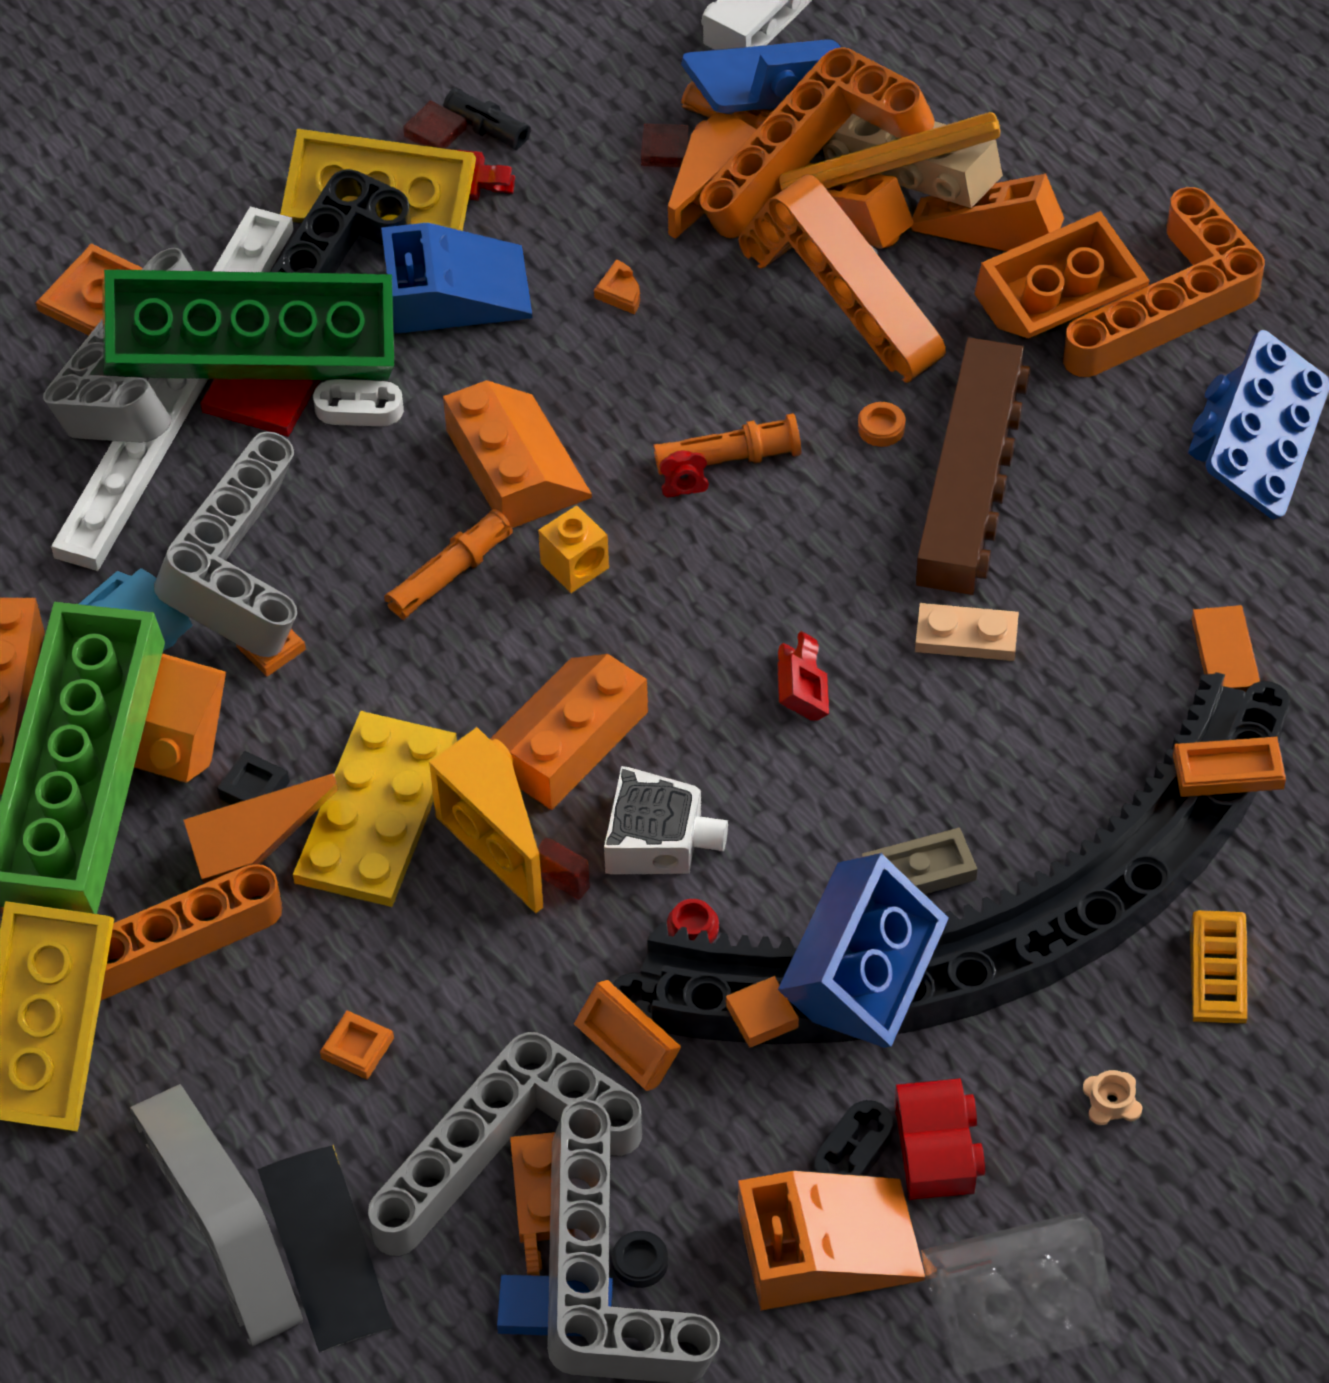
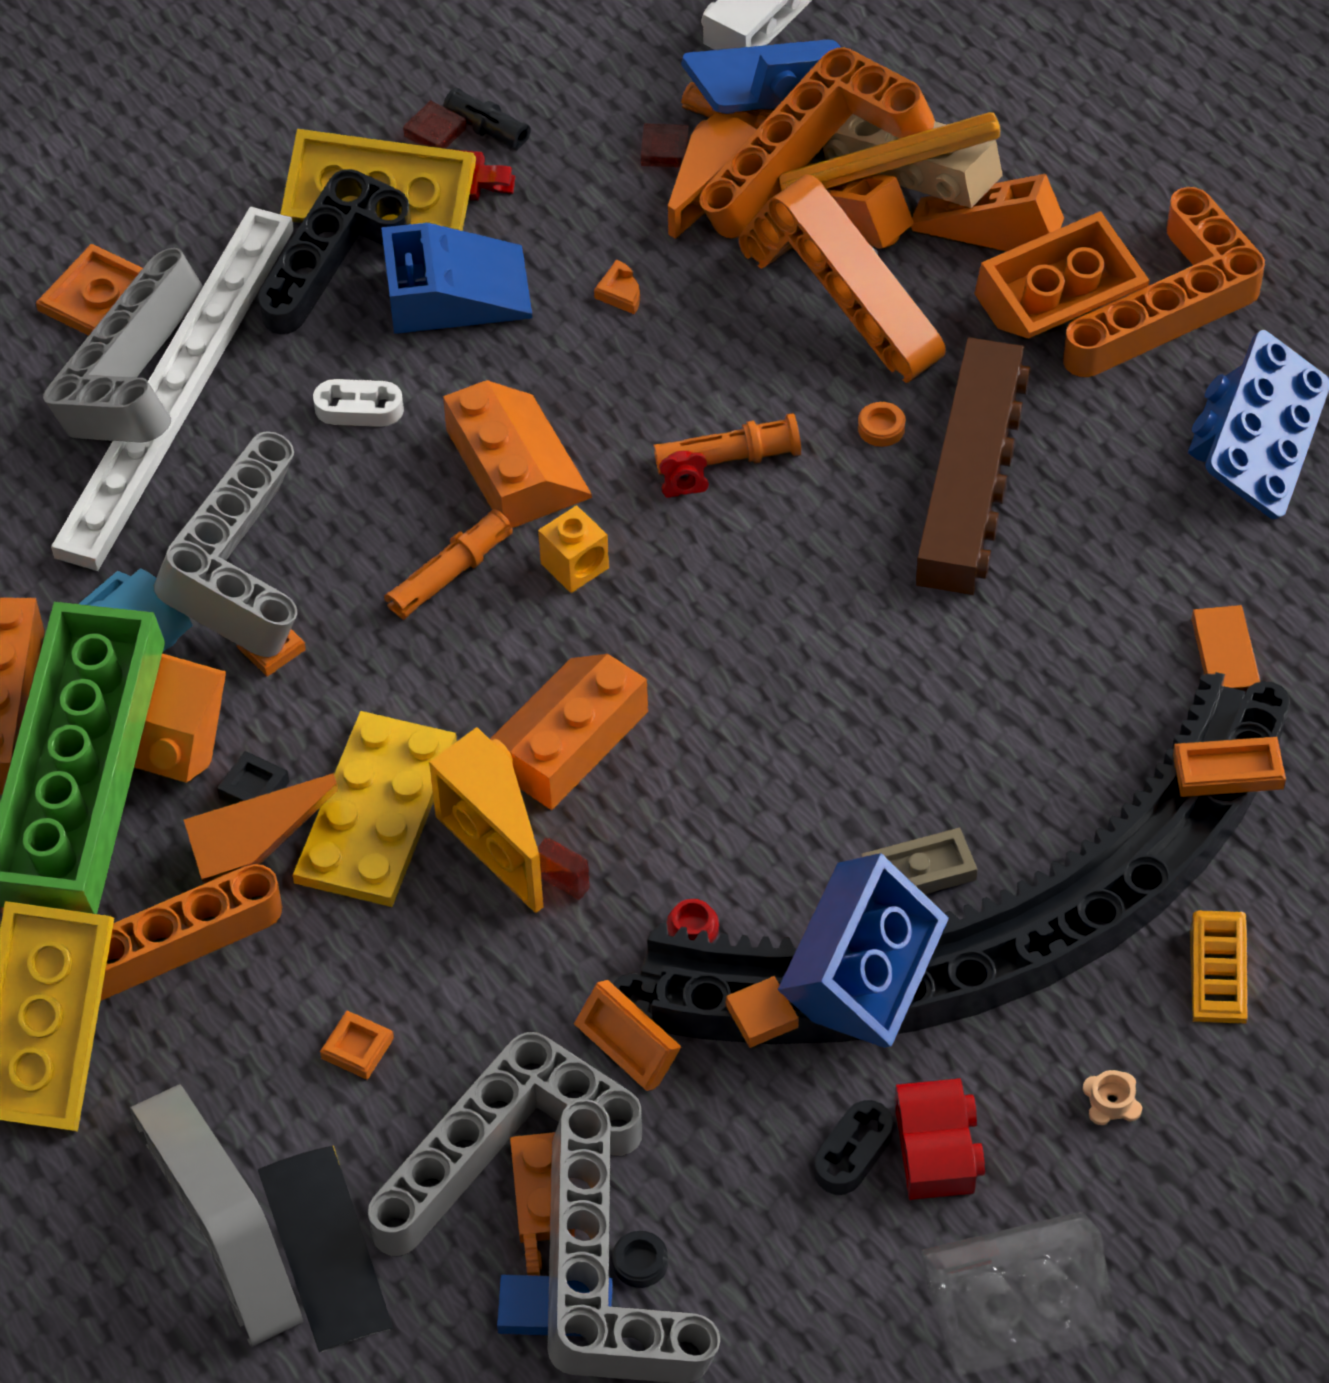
green brick [102,269,394,381] -> none
red tile [201,379,320,437] -> none
torso [604,766,728,874] -> none
orange slope [738,1171,925,1310] -> none
red plate [778,631,829,721] -> none
light nougat plate [915,603,1019,661] -> none

